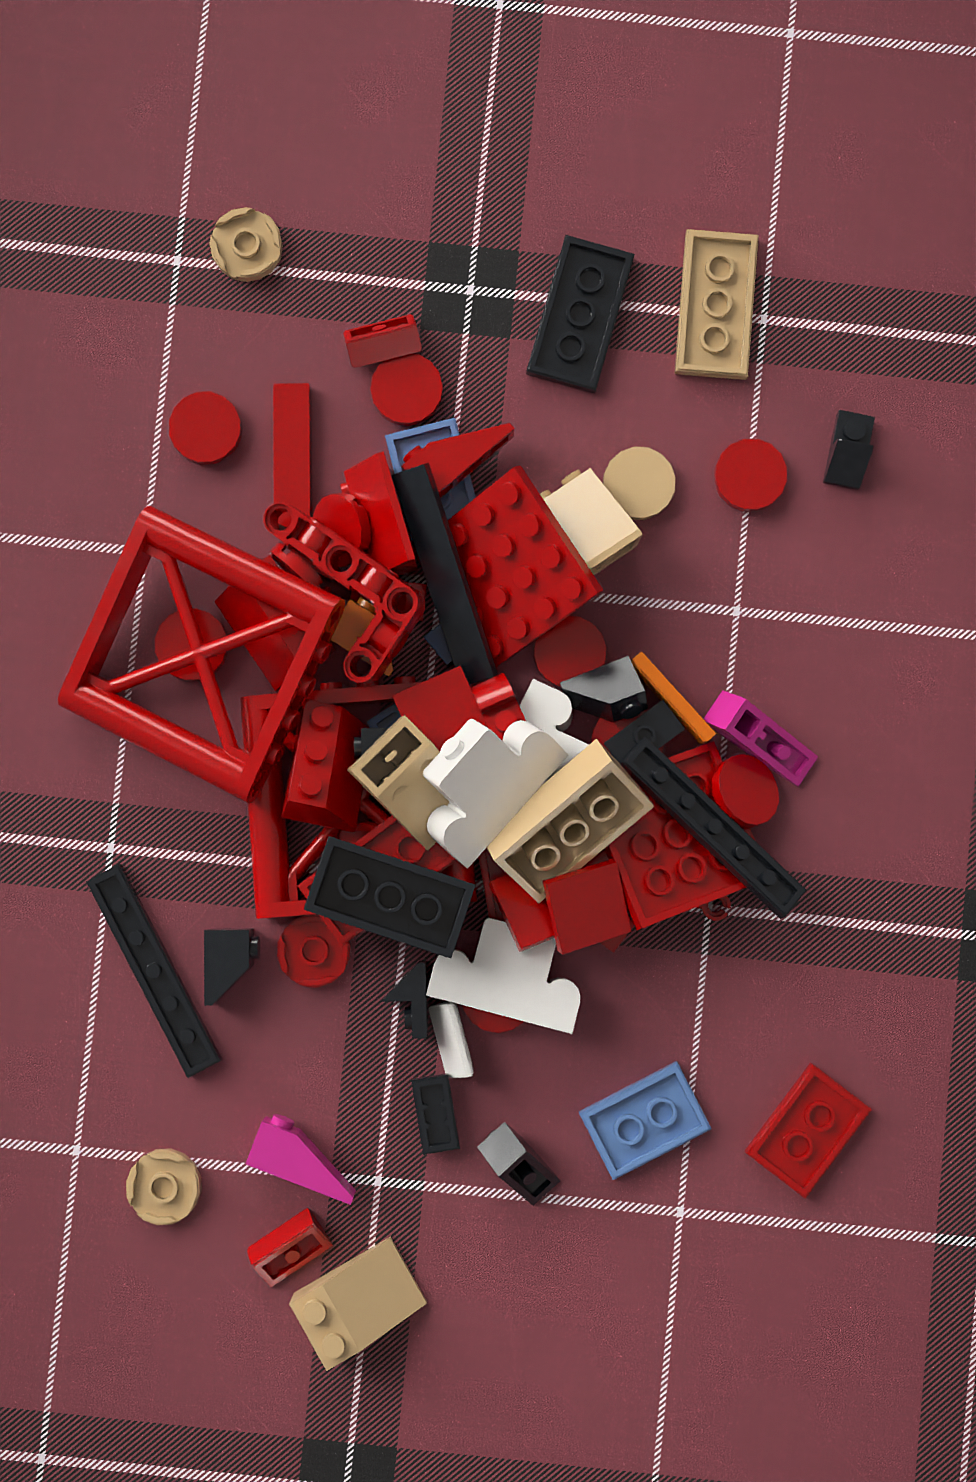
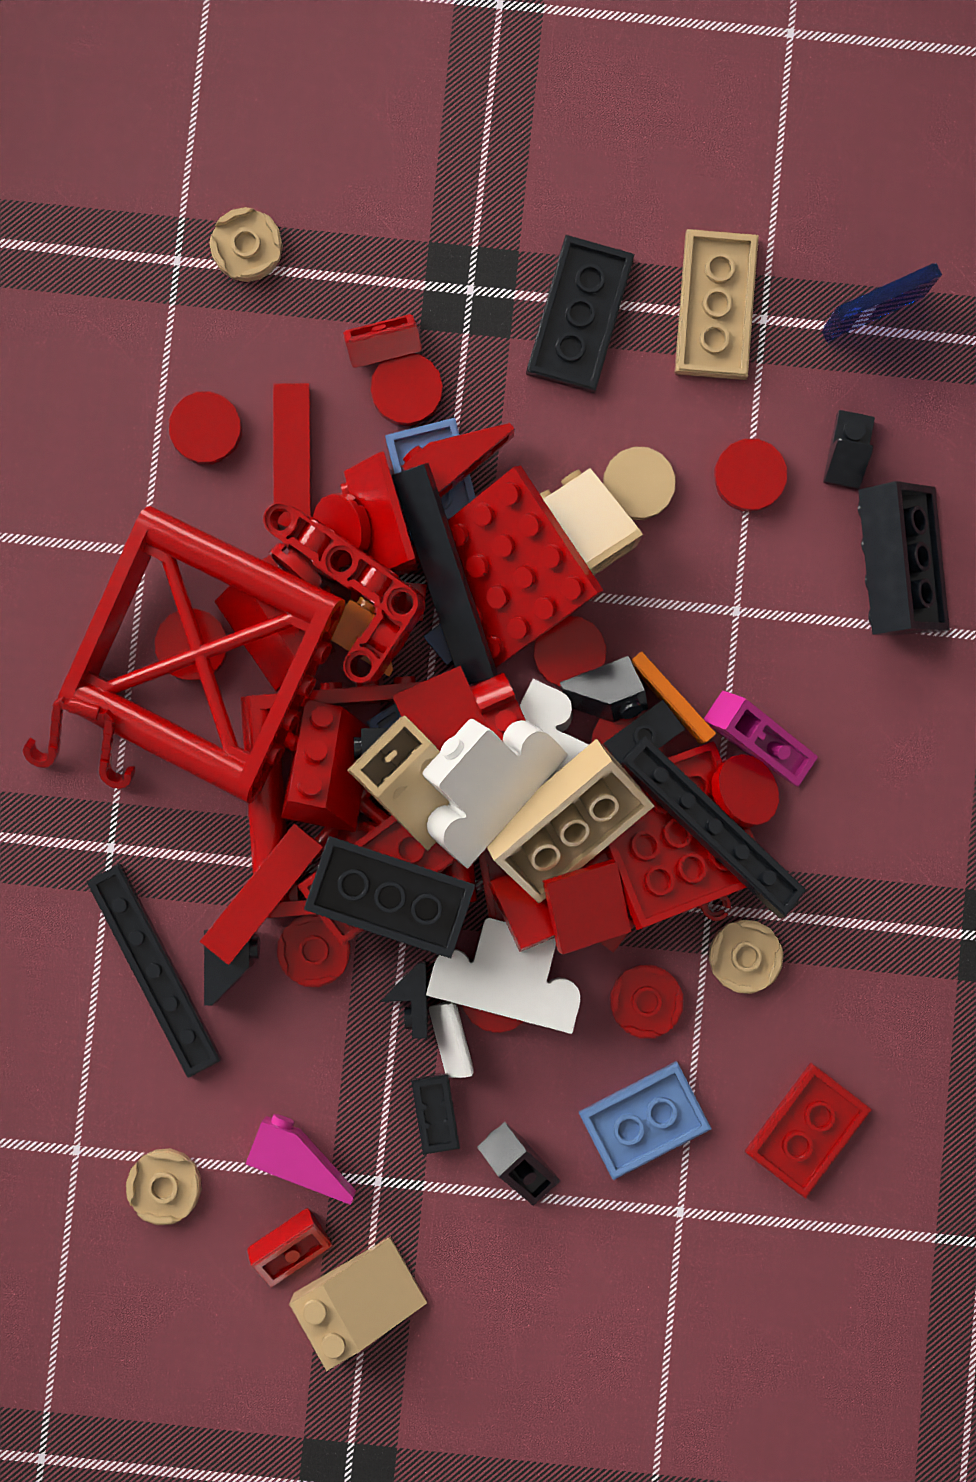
none -> red piece [23,697,136,789]
none -> red tile [199,824,324,965]
none -> red tile [610,964,683,1038]
none -> tan tile [708,919,783,994]
none -> clear blue tile [822,263,942,342]
none -> black slope [858,481,950,636]

